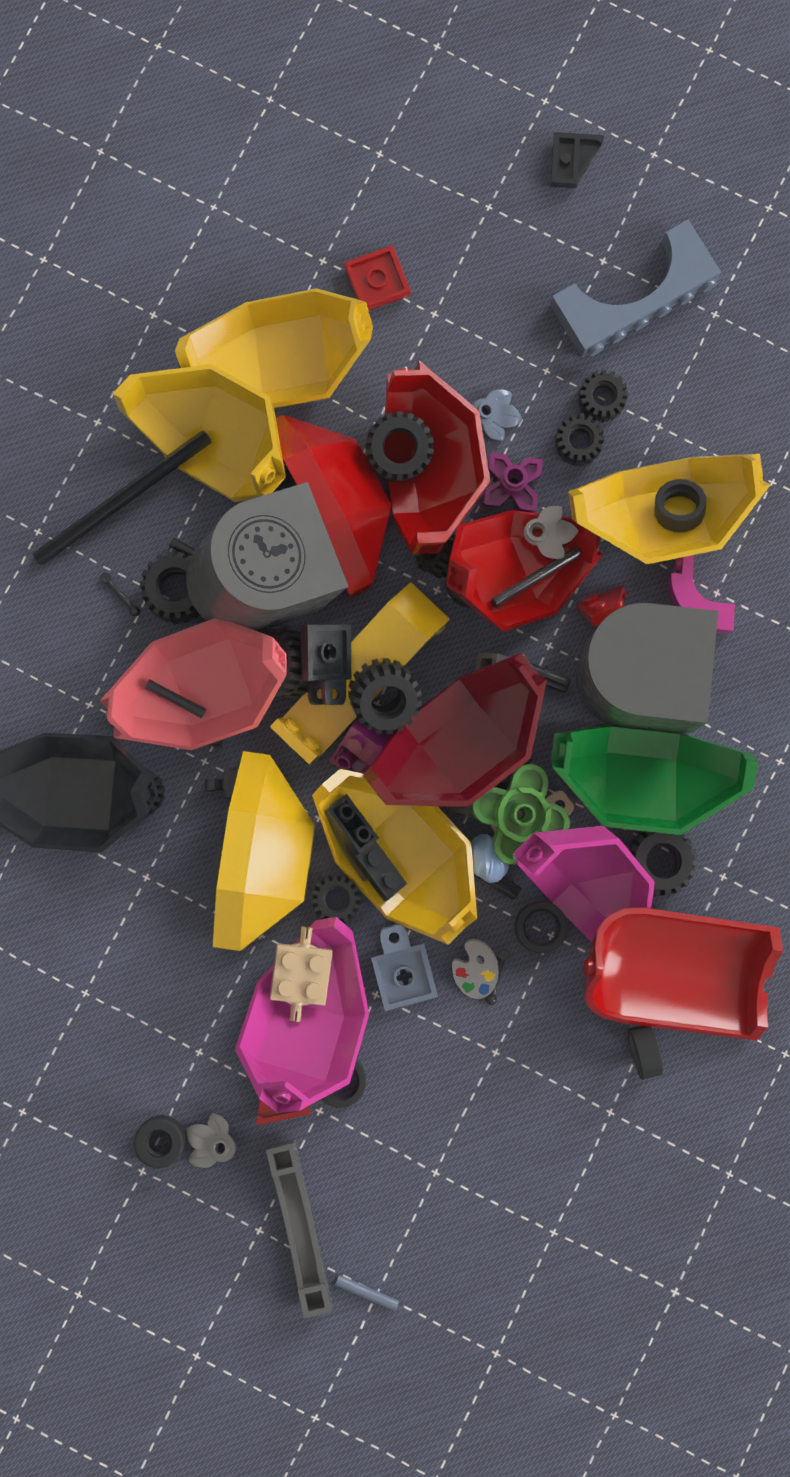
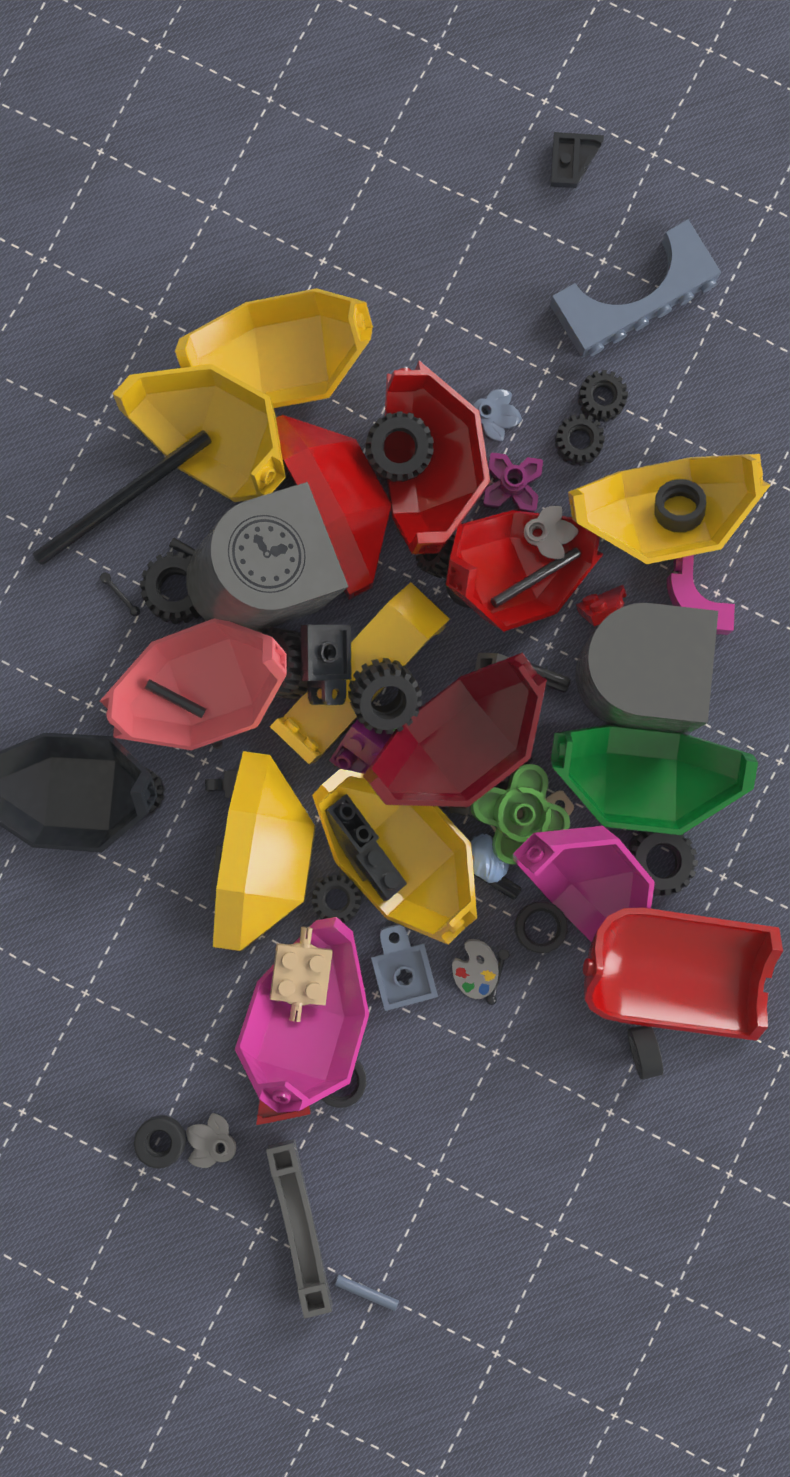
red plate [343,245,411,311] -> none

